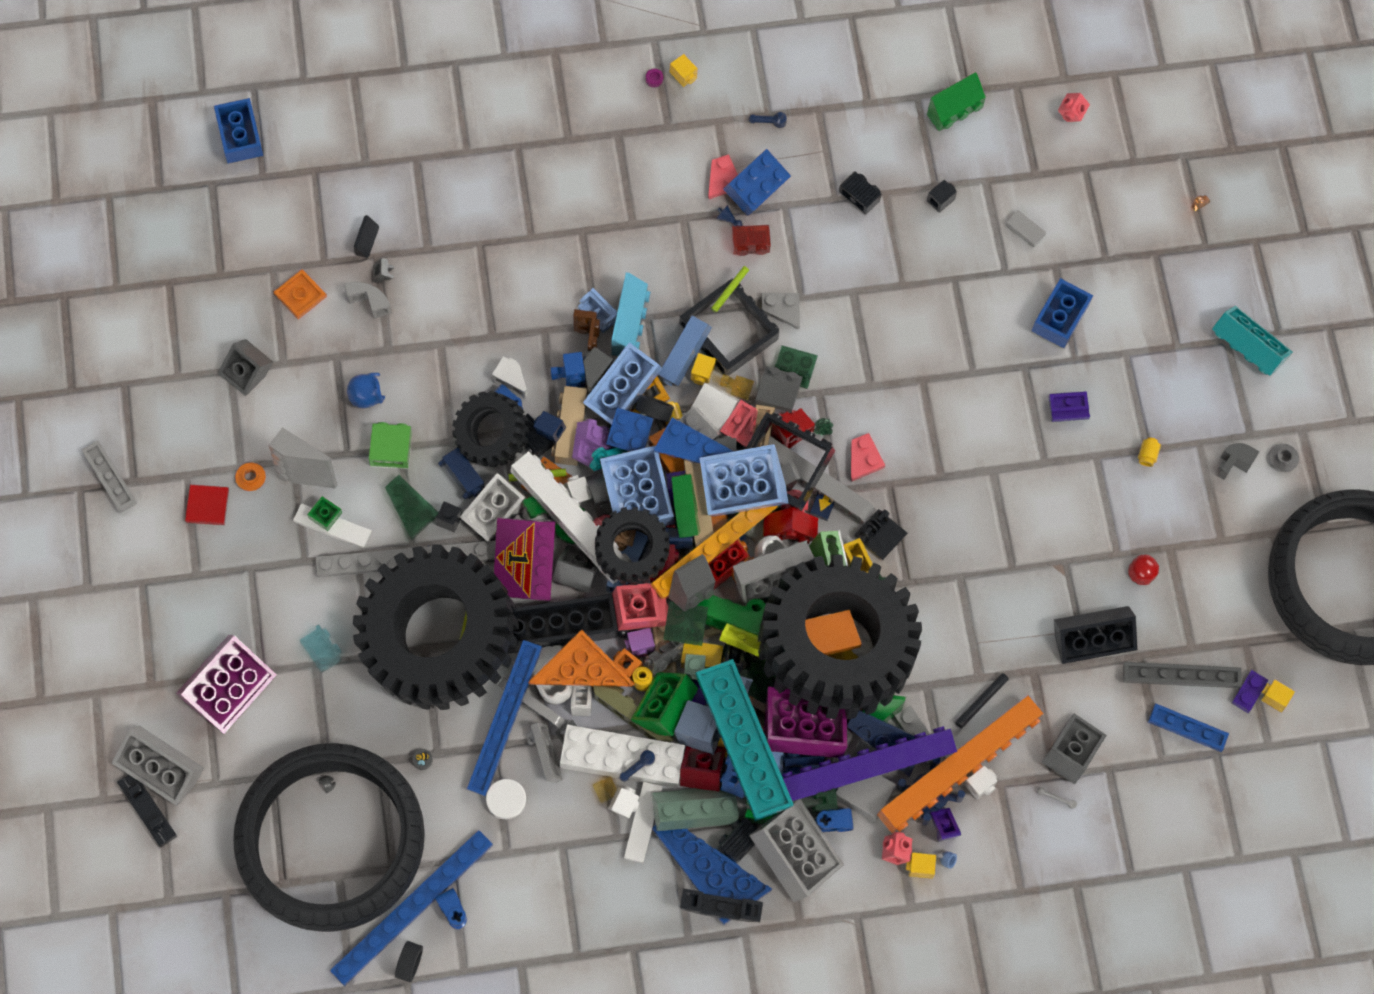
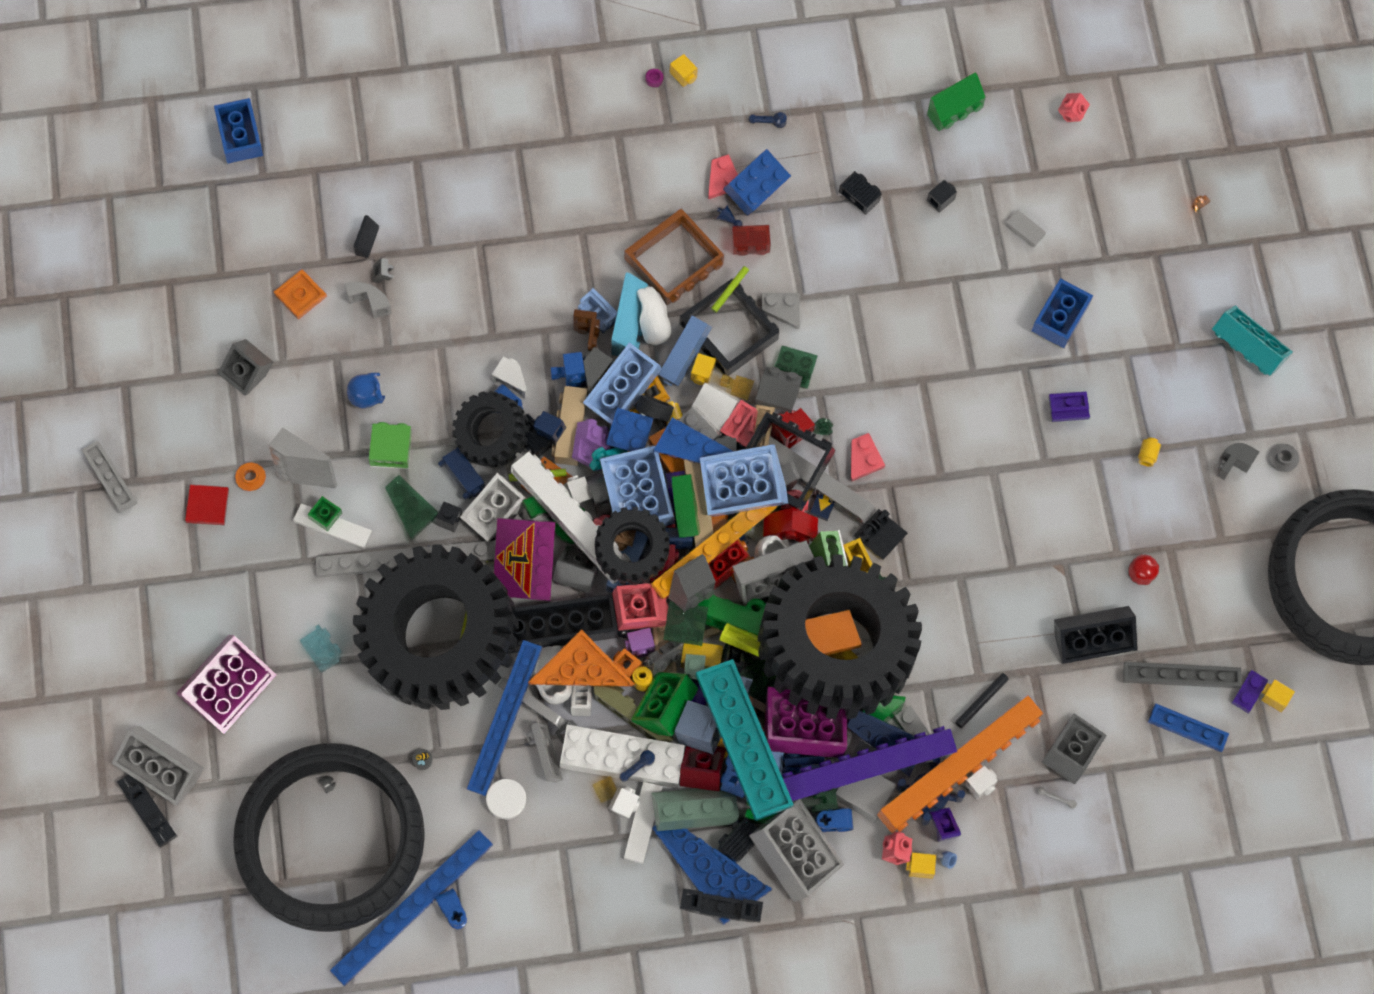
black tyre [395,941,423,982] -> none
none -> dark orange window [624,208,724,305]
none -> white hair [637,286,671,345]

